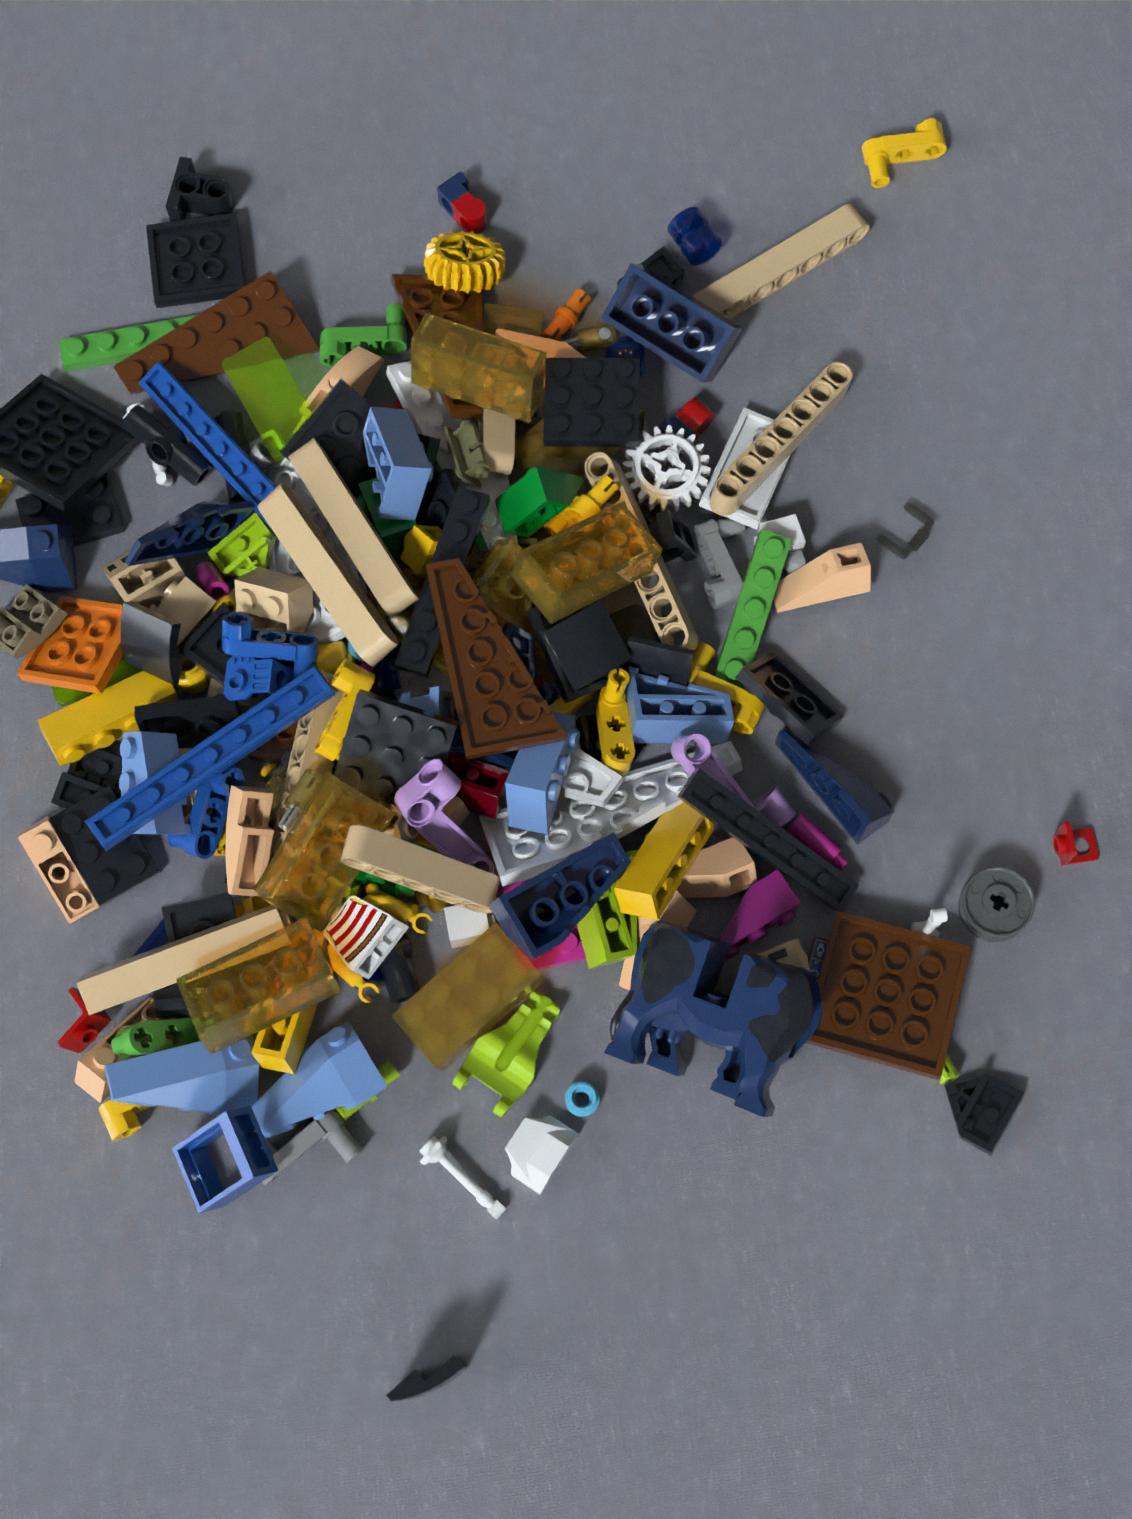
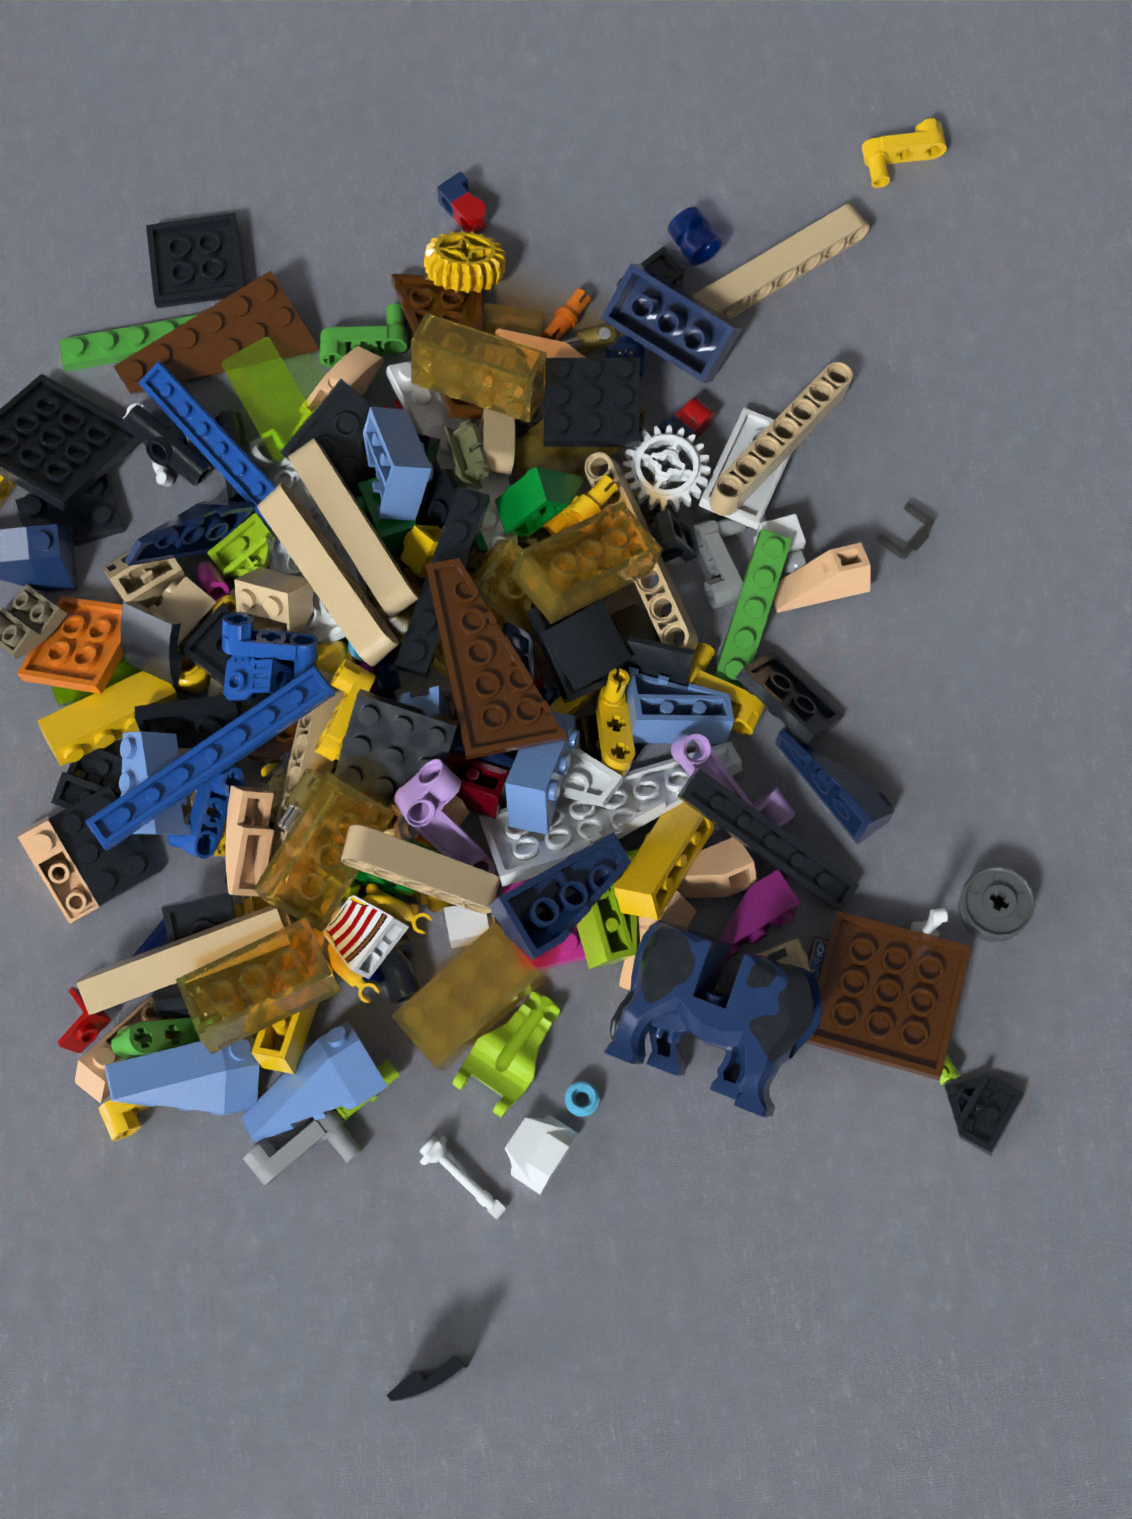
black tile [165,156,235,222] -> none
blue window [172,1106,279,1213] -> none
dark pink cylinder [787,813,849,871] -> none
red bracket [1053,821,1099,866] -> none

